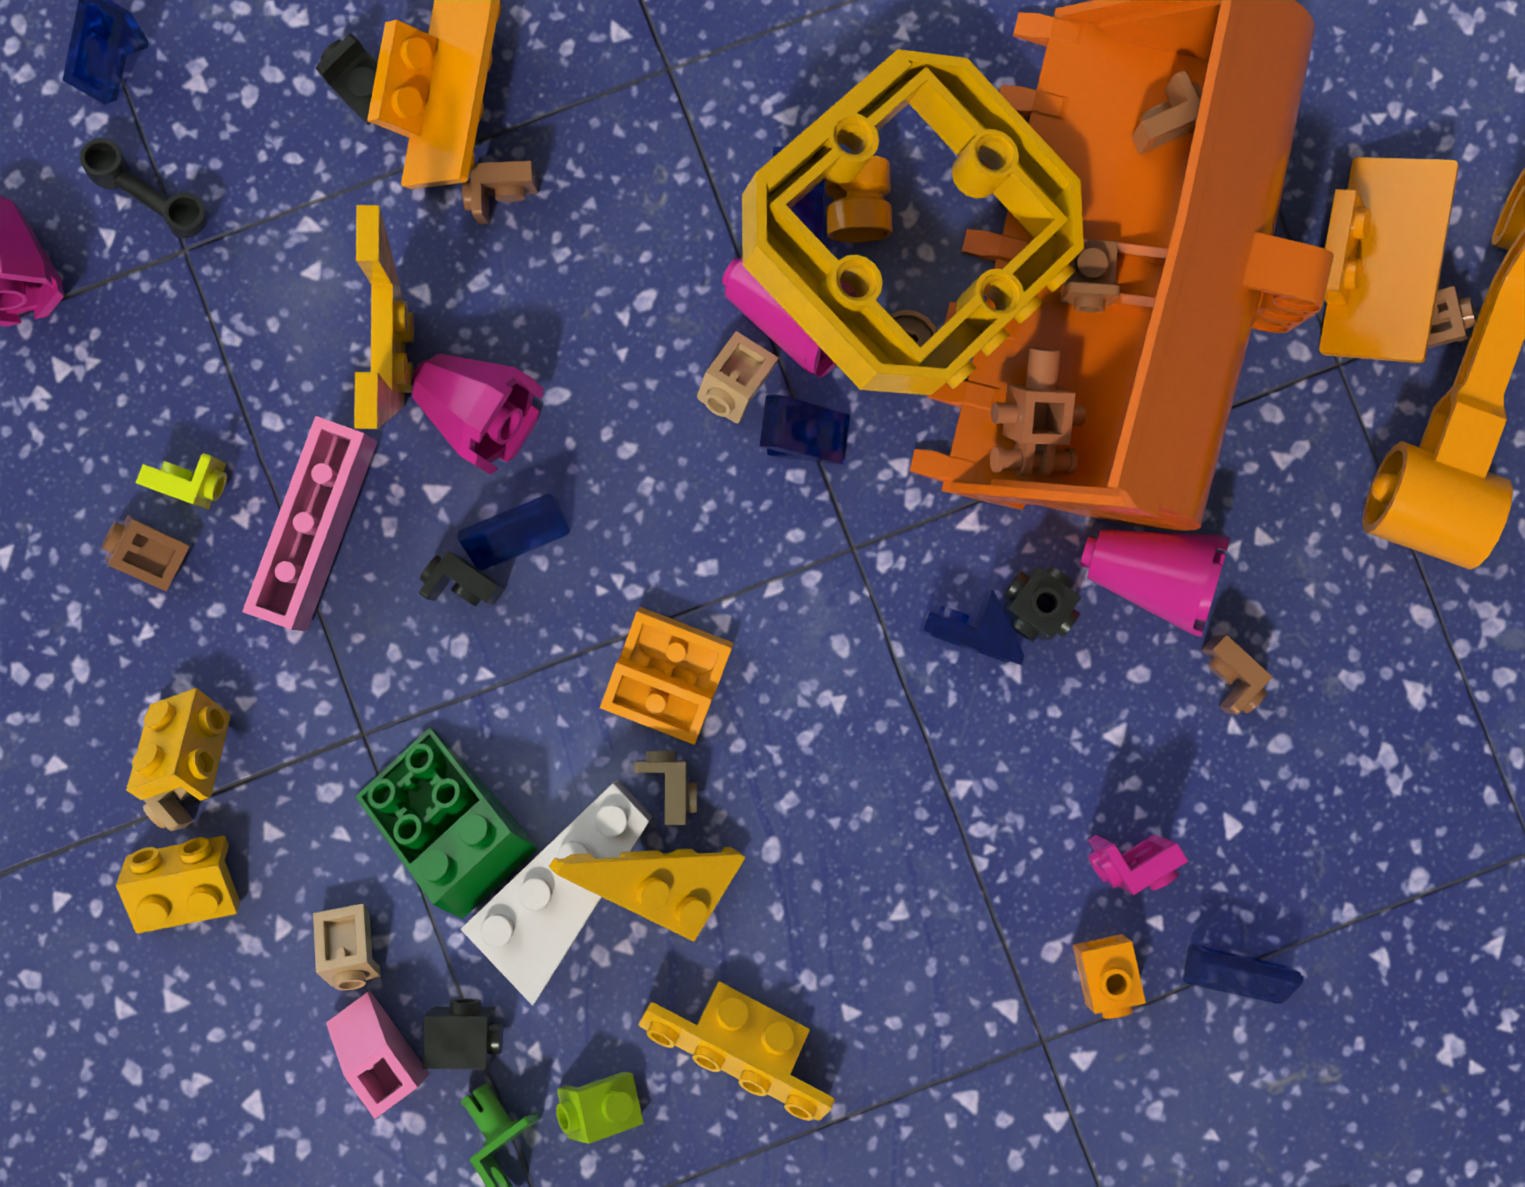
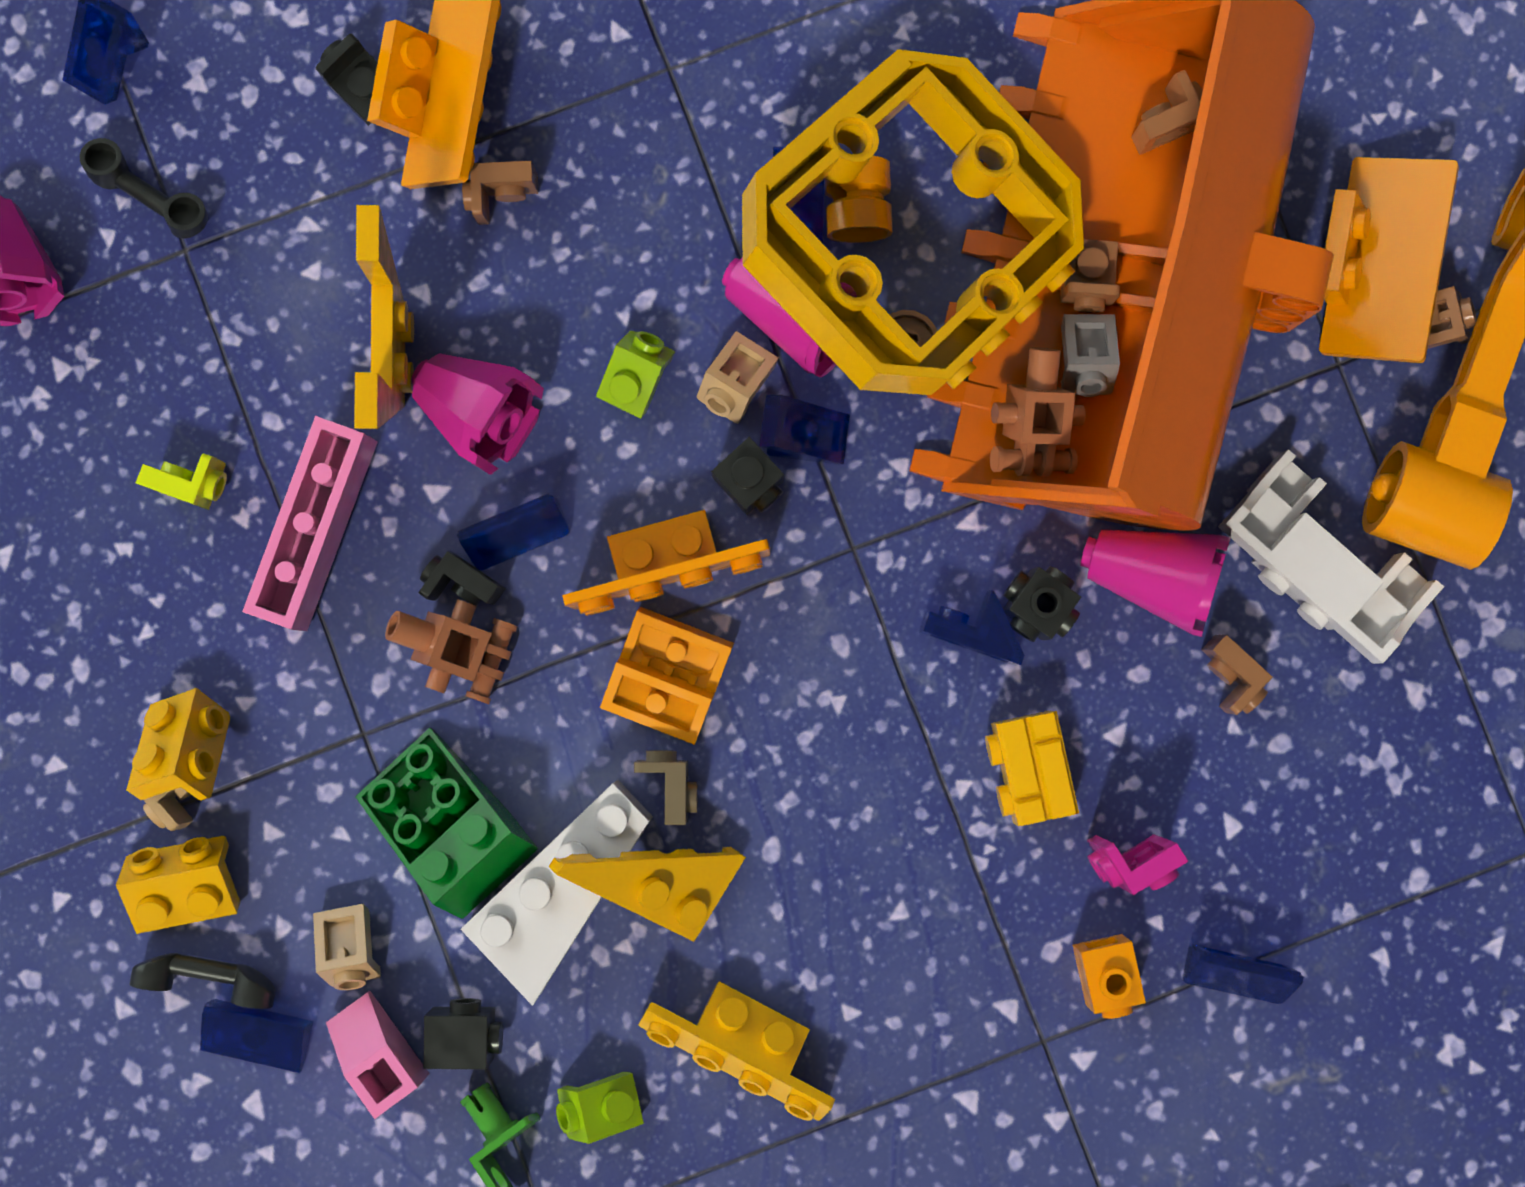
medium nougat bracket [101,515,190,592] -> none
none -> pearl dark grey bar [129,953,276,1009]
none -> clear blue slope [200,999,313,1073]
none -> nougat piece [385,599,518,704]
none -> light orange bracket [562,510,770,616]
none -> lime bracket [596,331,675,419]
none -> pearl dark grey brick [711,436,784,515]
none -> yellow brick [985,710,1079,826]
none -> light grey bracket [1061,314,1120,397]
none -> white bracket [1218,449,1444,664]

